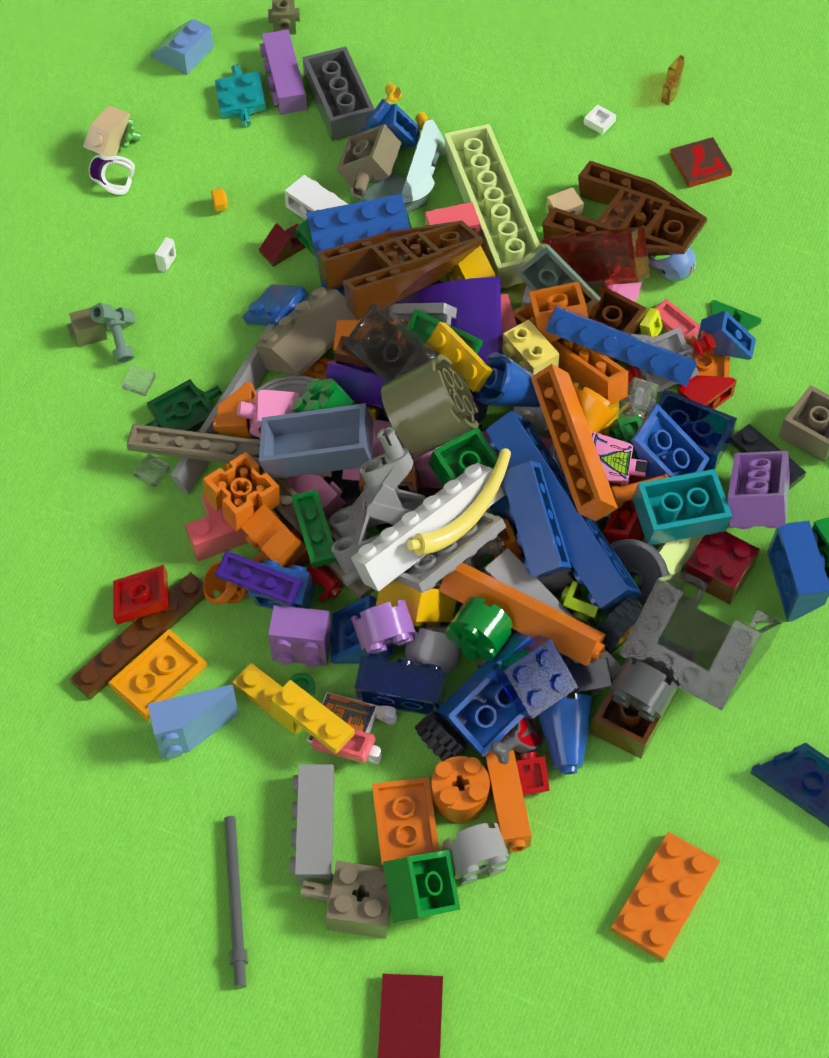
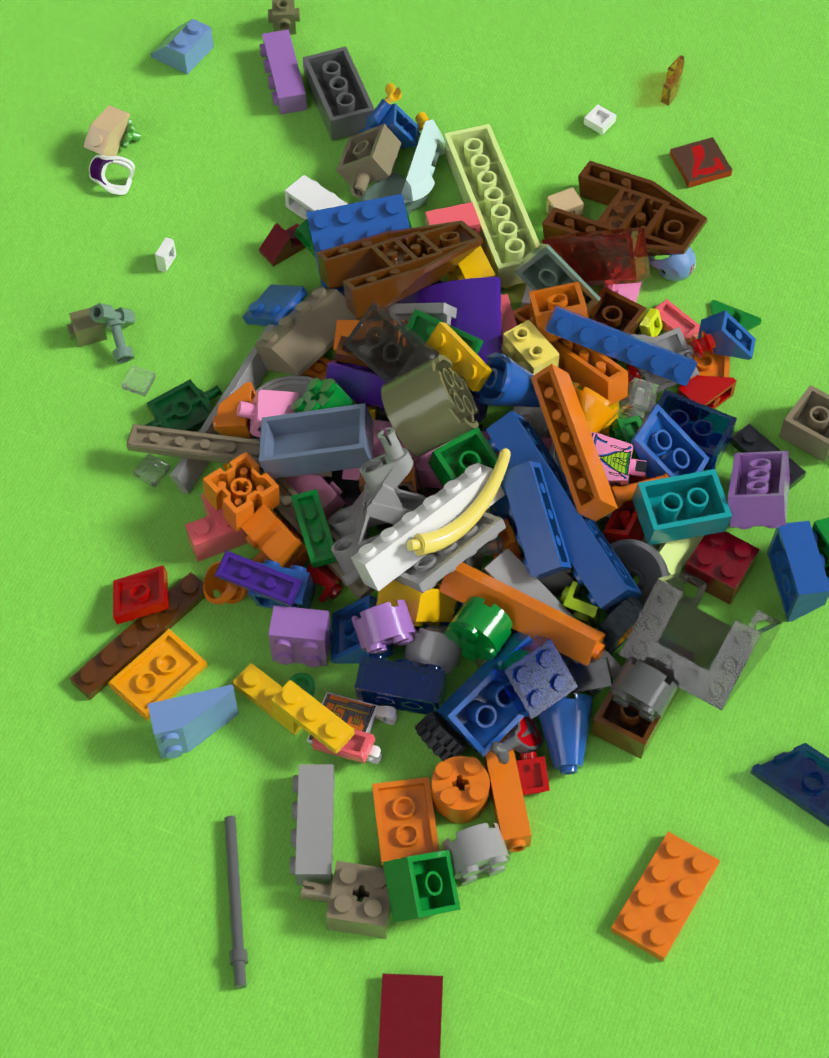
light orange tile [211,188,228,212] -> none
teal plate [215,64,267,127] -> none

